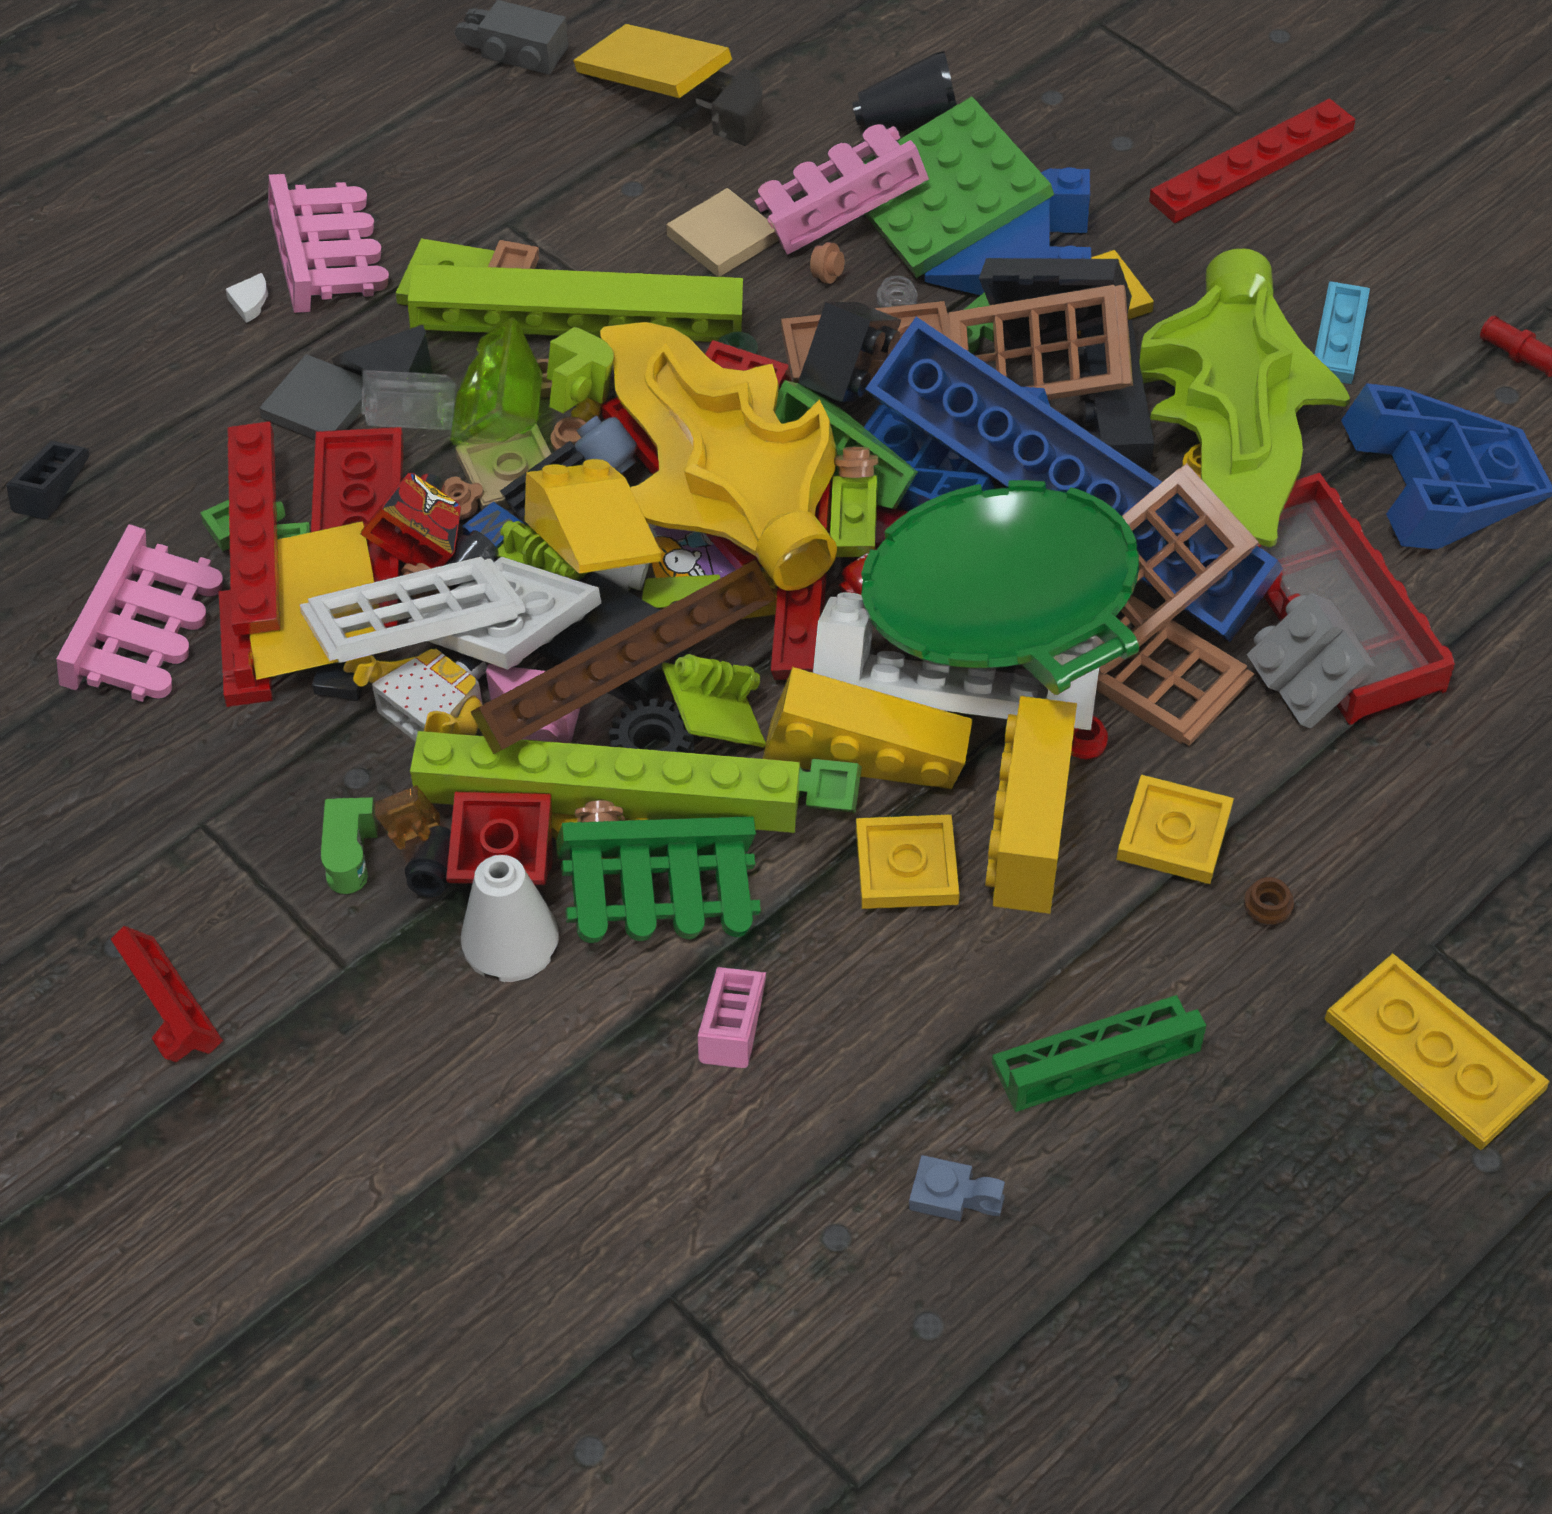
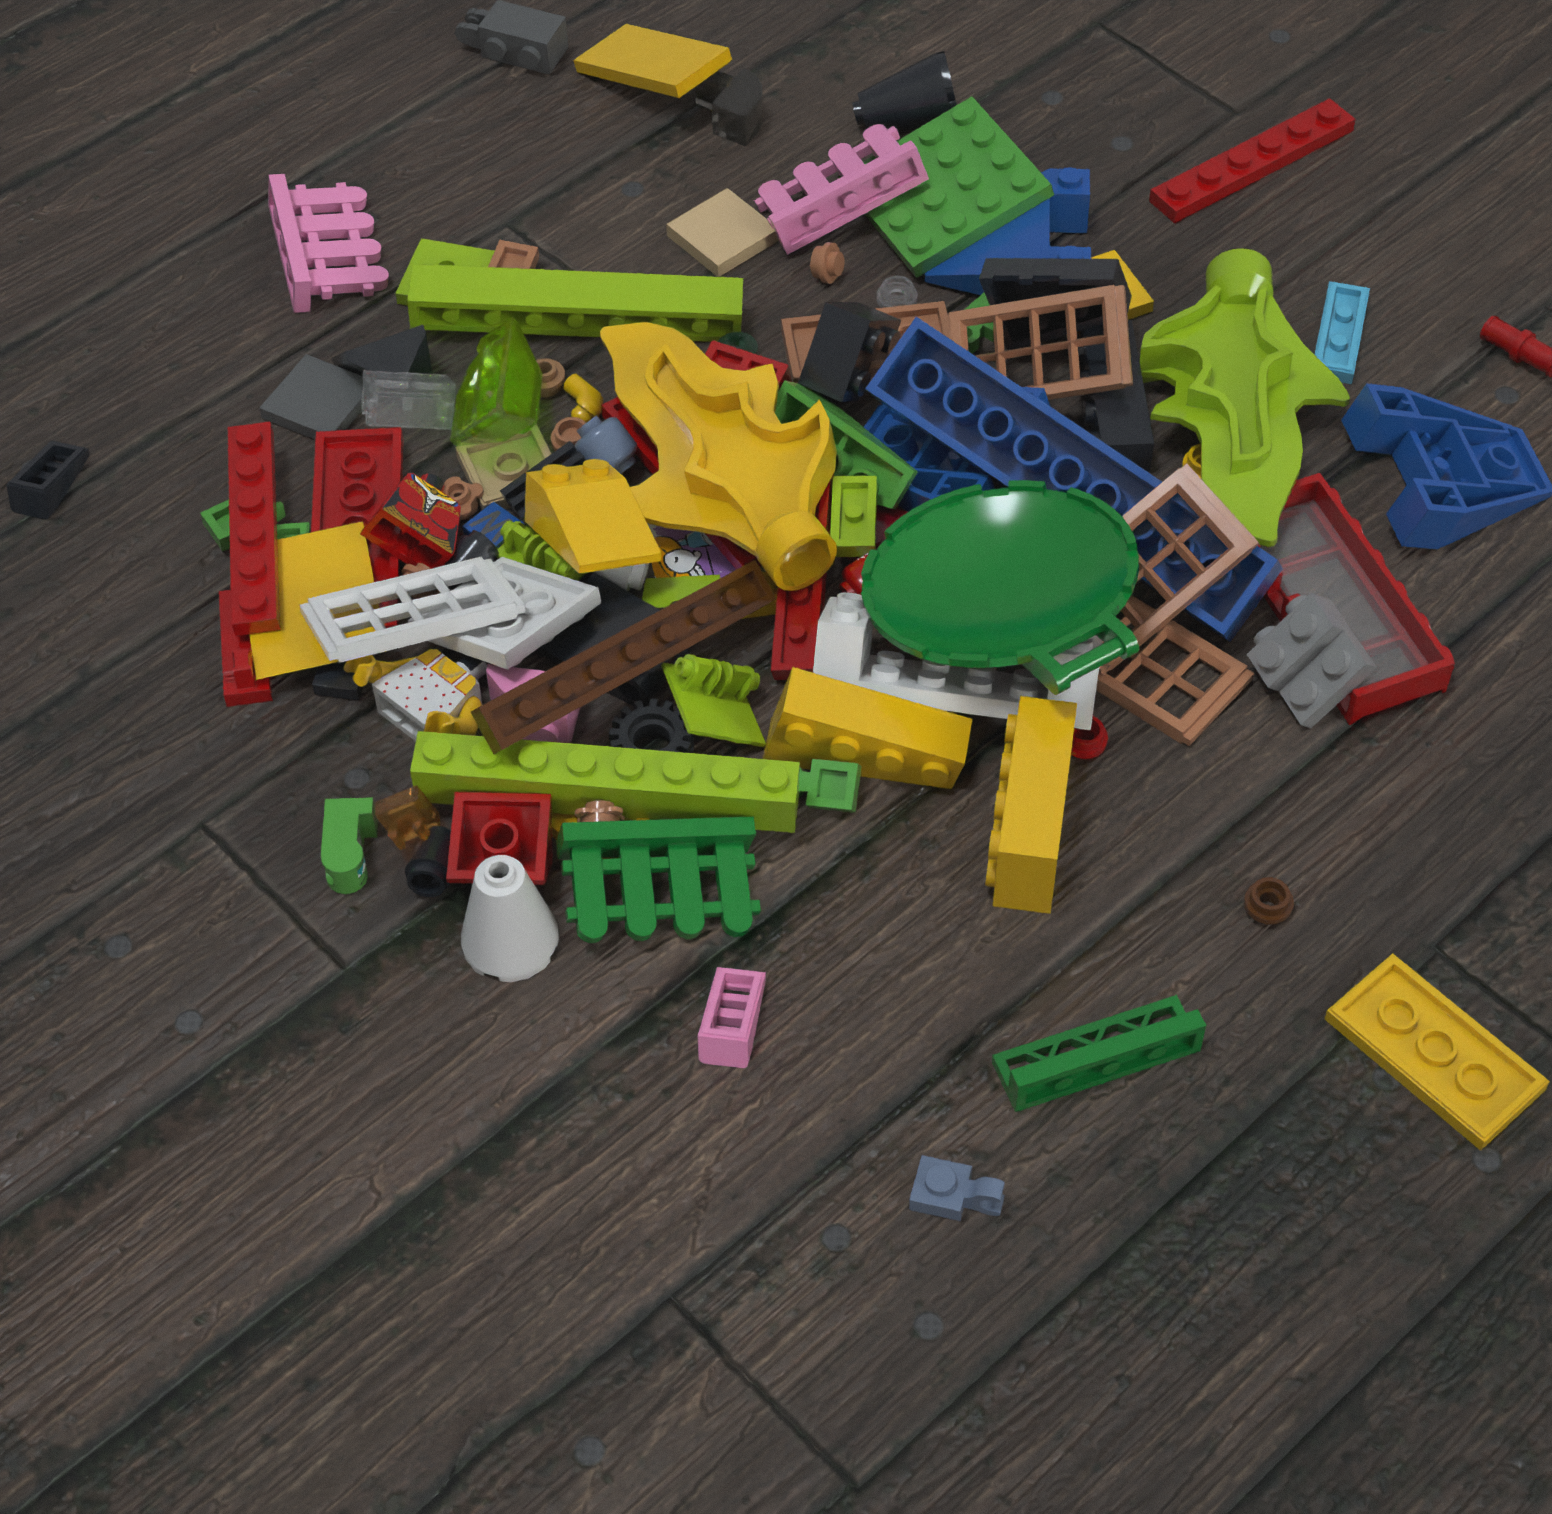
bright pink fence [56,524,223,702] -> none
red hinge [110,926,223,1062] -> none
white tile [225,273,268,323] -> none
lime brick [547,327,614,413] -> none
nougat plate [834,447,878,478] -> none
yellow plate [856,814,959,909] -> none
yellow plate [1116,775,1234,884] -> none

